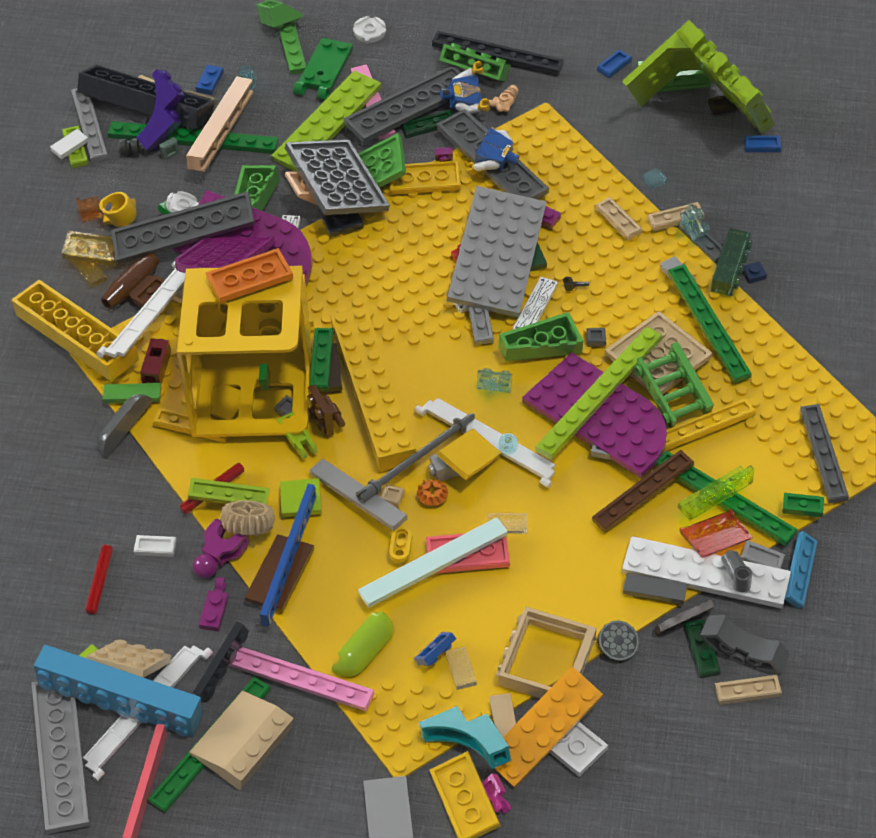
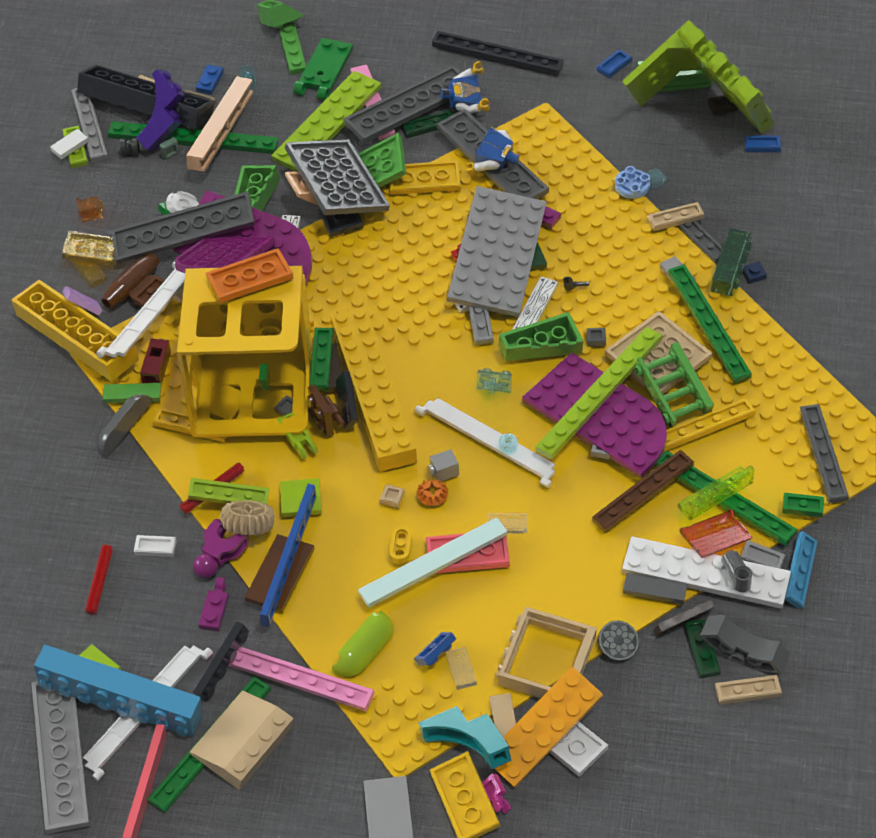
tan plate [87,640,171,678] -> none
yellow piece [99,192,137,228] -> none
light grey tile [309,459,407,531] -> none
white tile [353,16,386,43] -> none
dark grey bar [356,413,475,503] -> none
magenta plate [435,147,453,162] -> none
yellow tile [437,428,502,480] -> none
bright green brick [439,43,511,82] -> none
light nougat piece [485,85,519,112] -> none
tan tile [595,197,642,241] -> none
clear light blue hips [679,204,710,242] -> none
none -> lavender plate [62,286,102,316]
none -> black tile [335,371,358,430]
none -> light blue tile [615,166,650,199]

